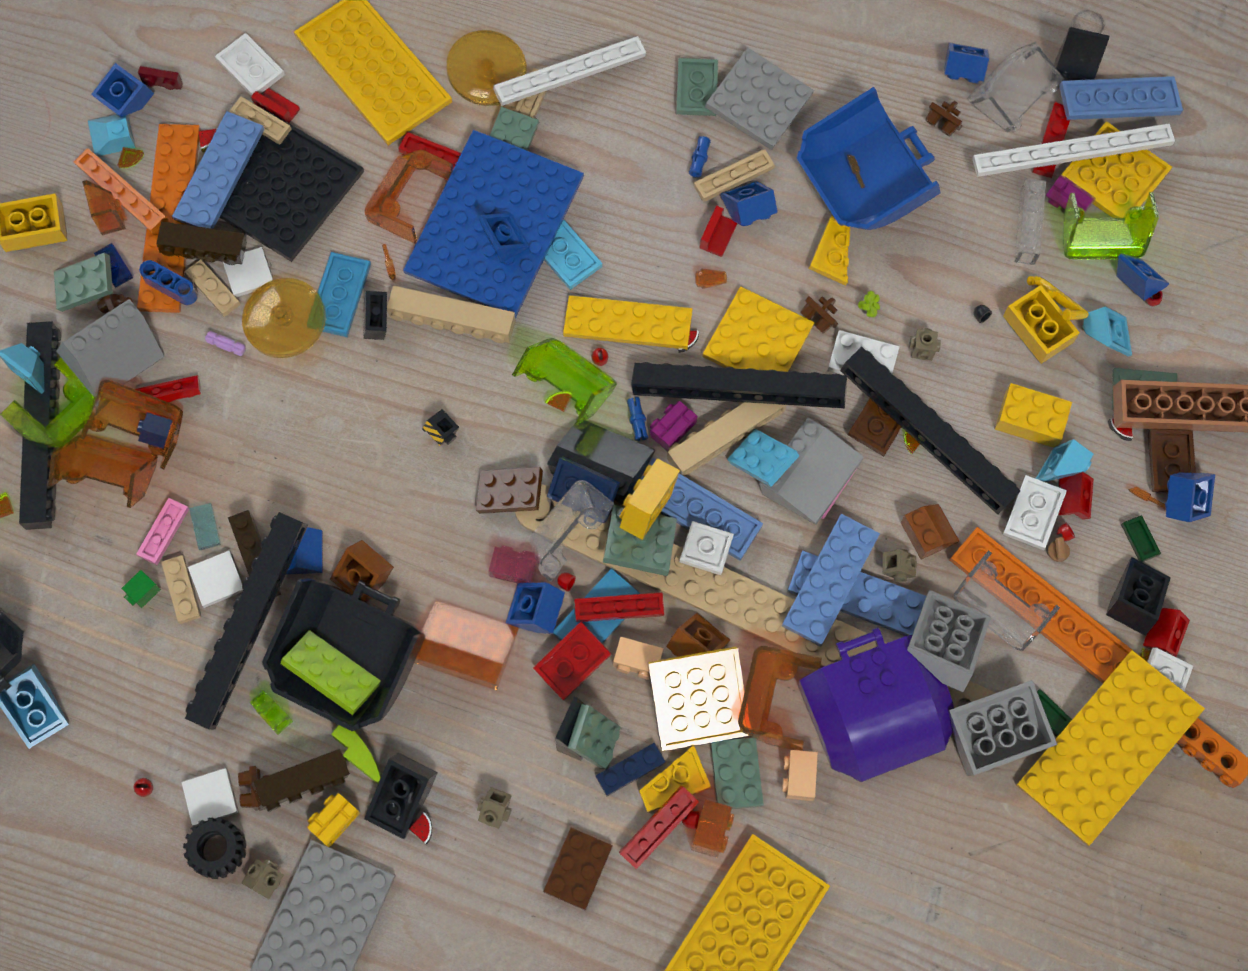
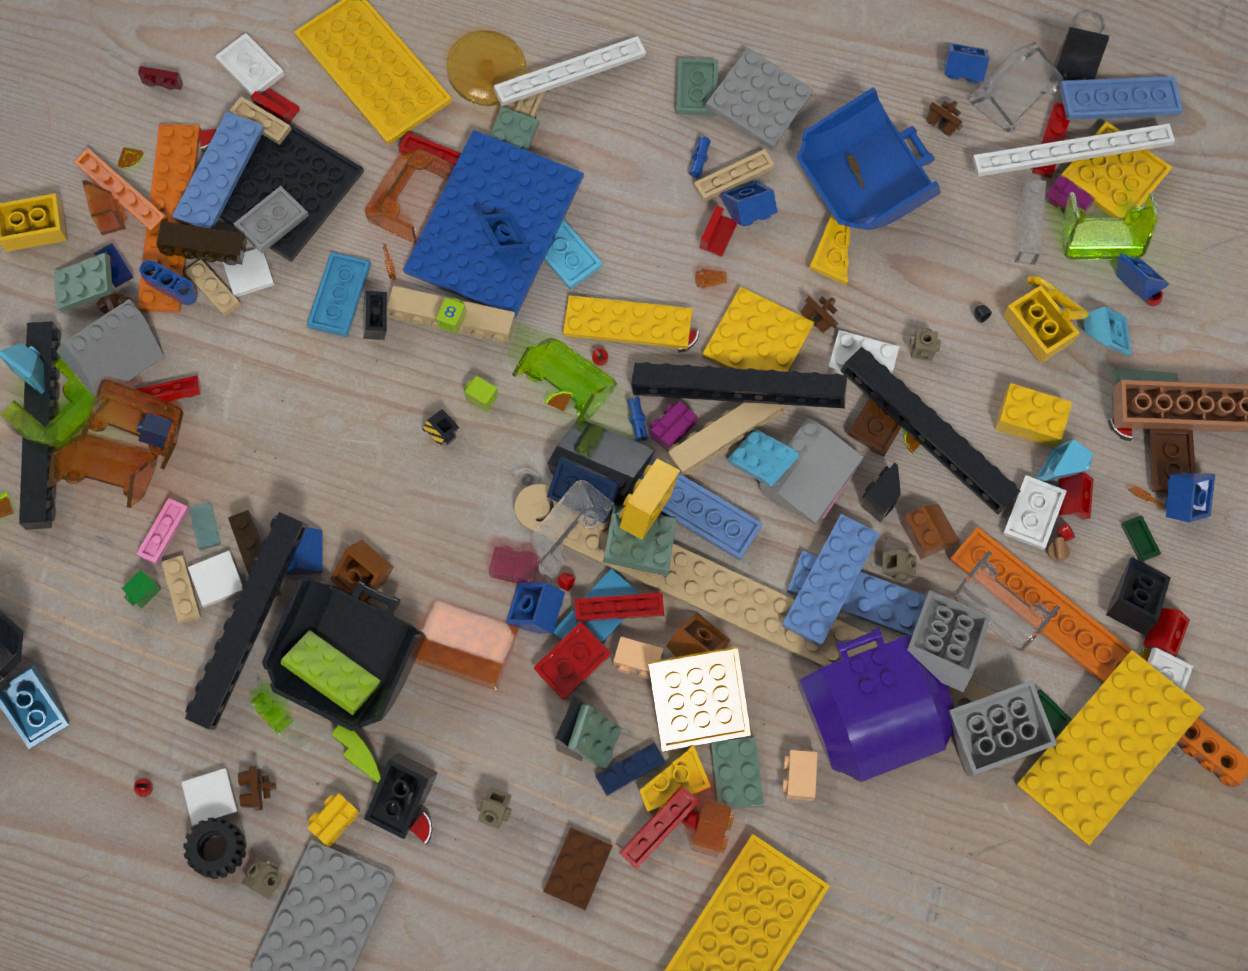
medium azure slope [88,114,135,157] -> none
blue slope [91,63,154,117] -> none
lavender axle [205,331,246,356] -> none
clear yellow dish [242,278,326,358] -> none
dark brown brick [251,749,350,812] -> none
plate [476,467,543,514] -> none
white tile [679,521,734,575] -> none
clear orange windscreen [738,646,822,751] -> none
lime plant [858,291,880,317] -> none
none -> light grey tile [233,186,309,253]
none -> lime brick [436,297,467,334]
none -> lime brick [464,375,499,412]
none -> black slope [861,463,901,523]

